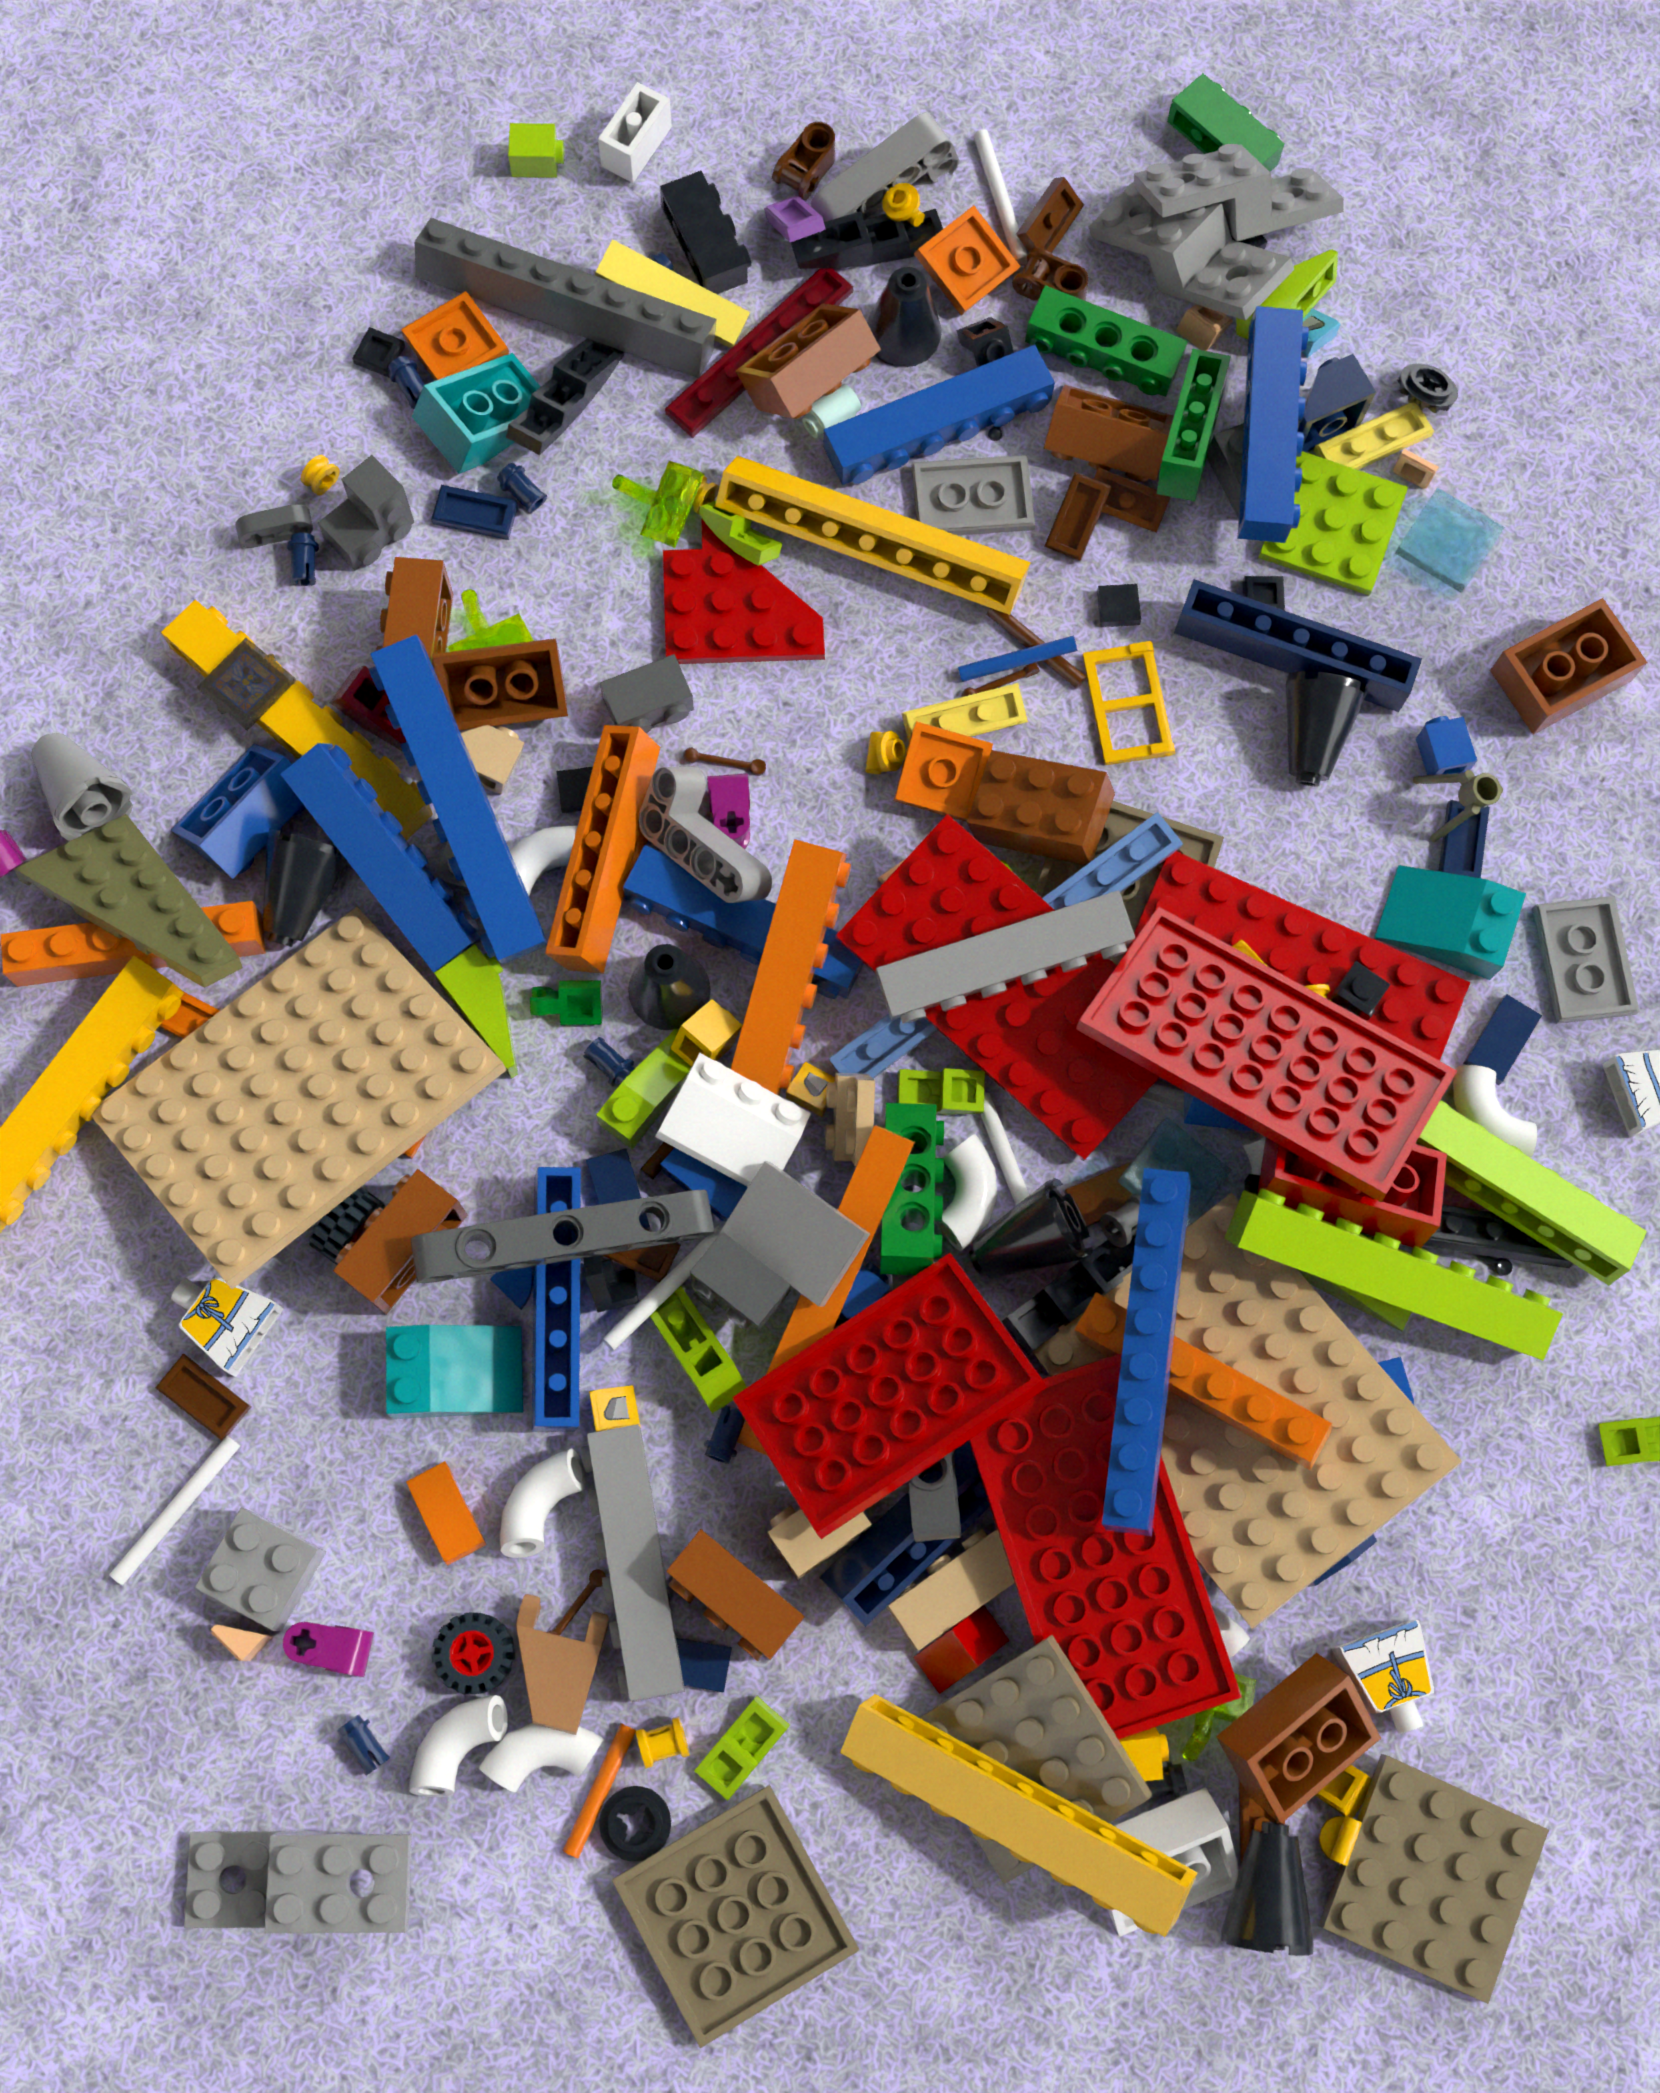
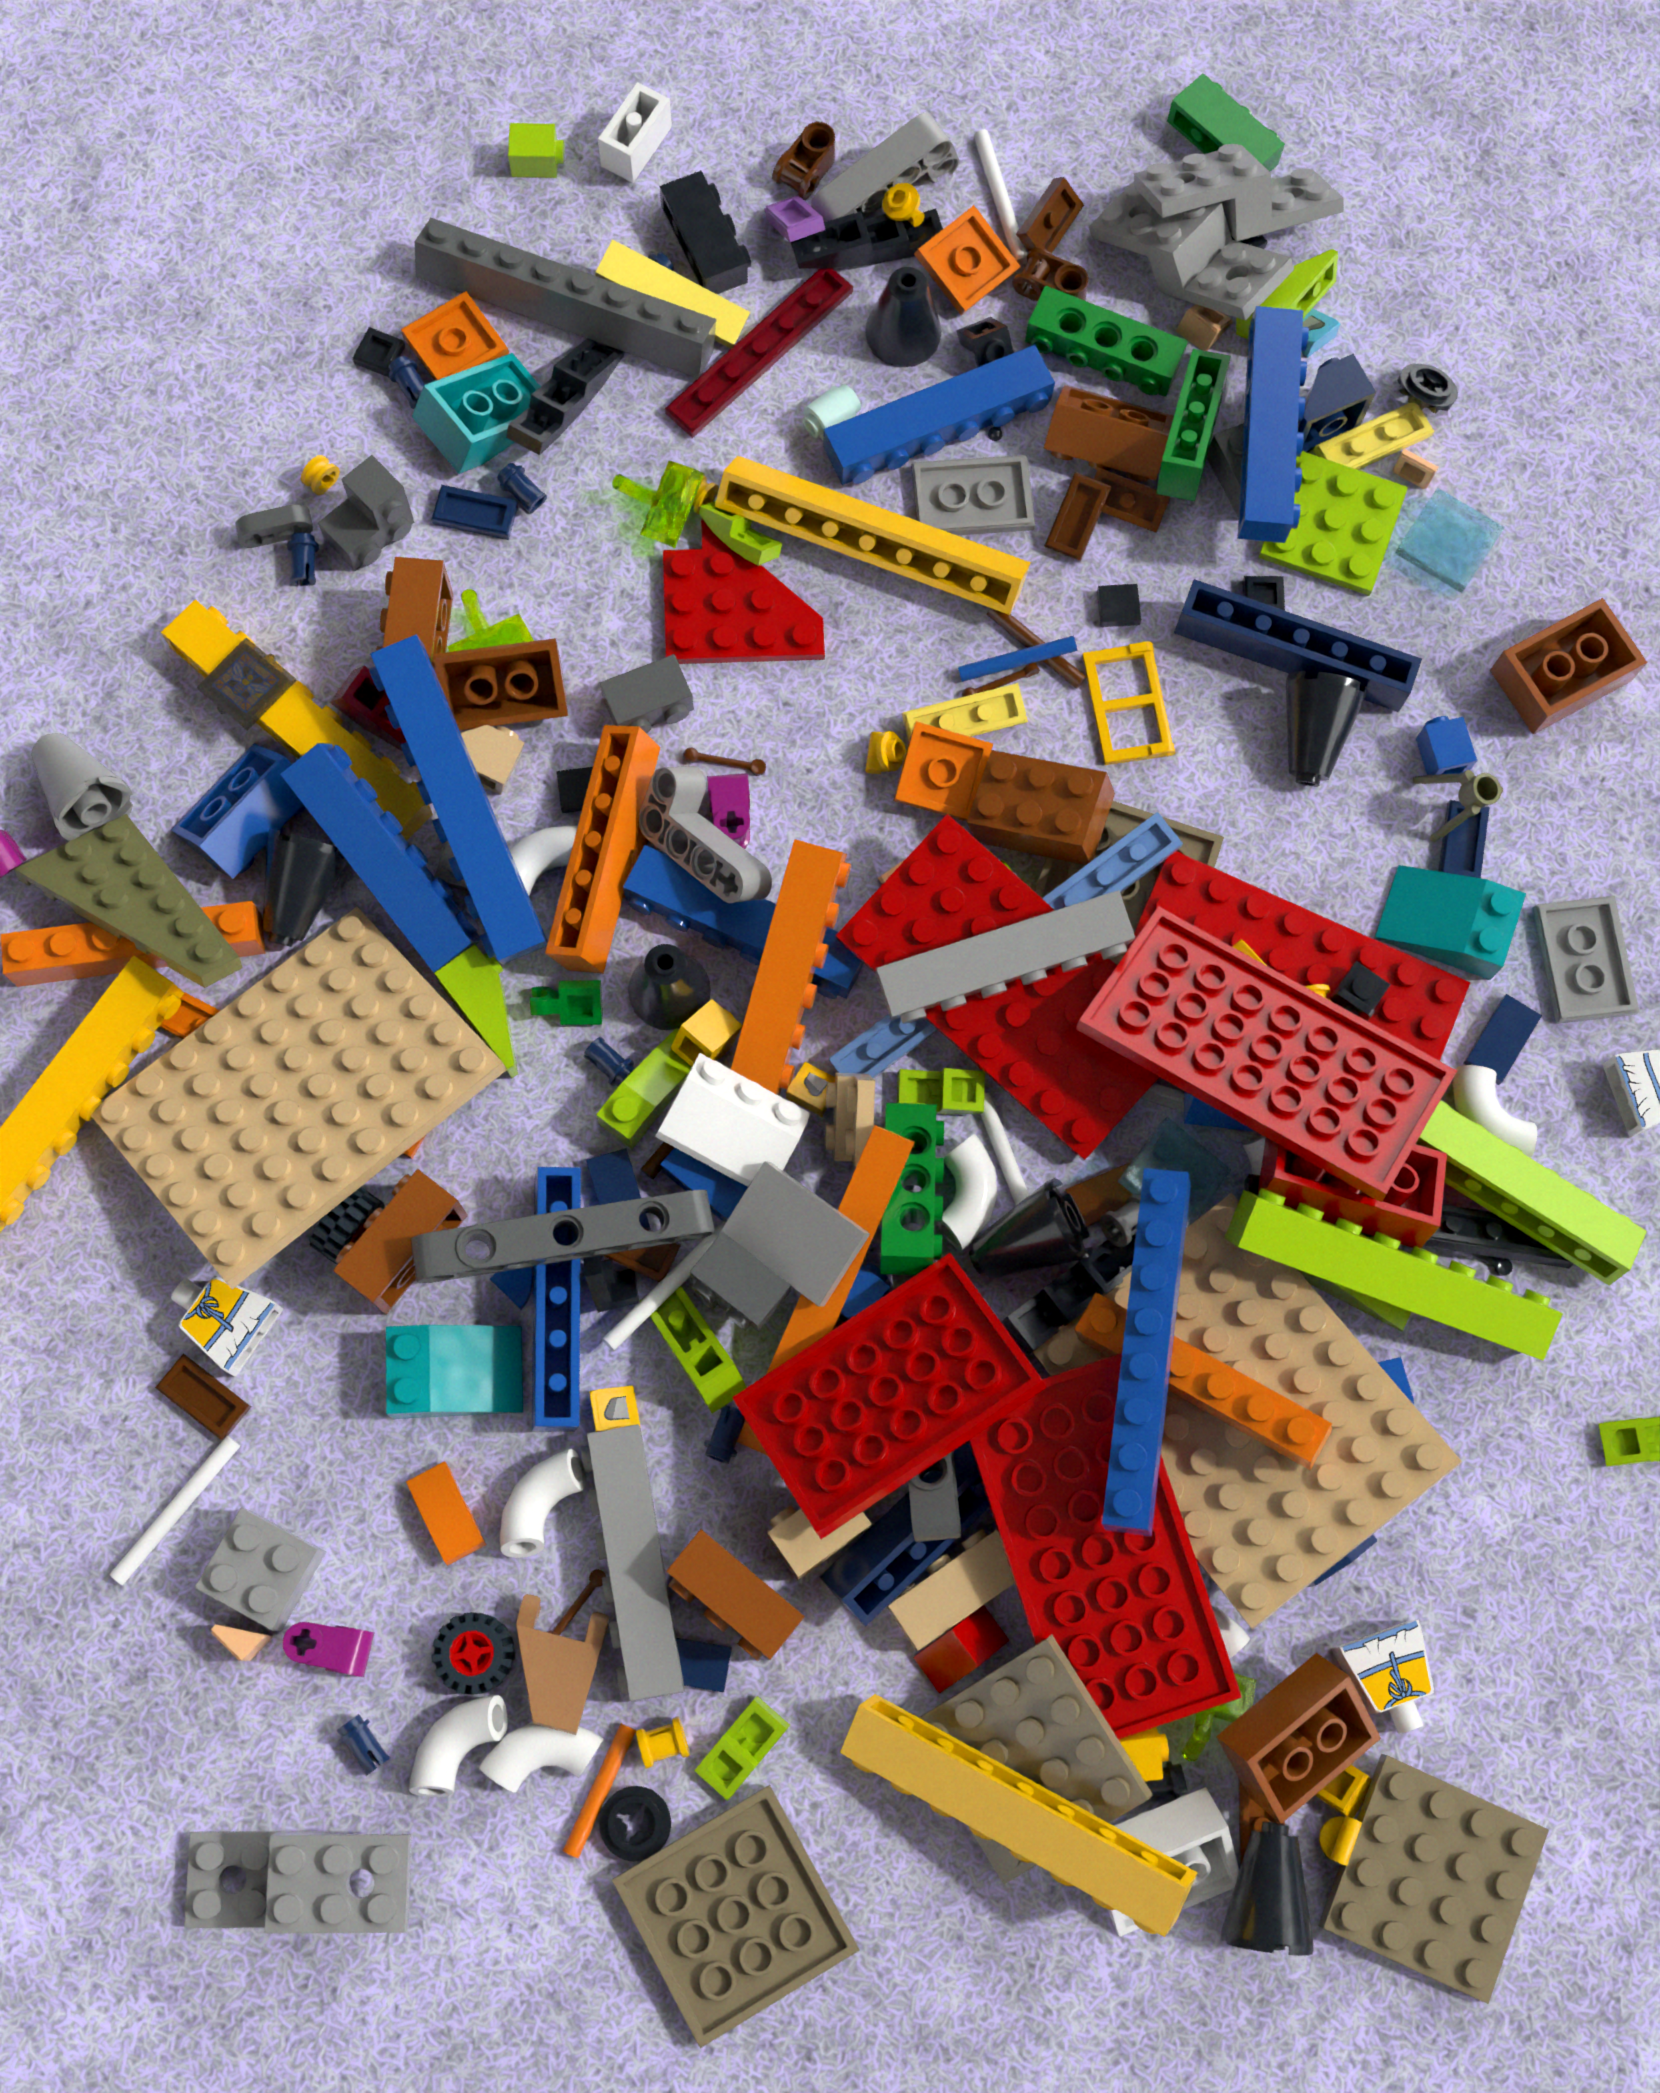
brick [736,303,881,419] -> none

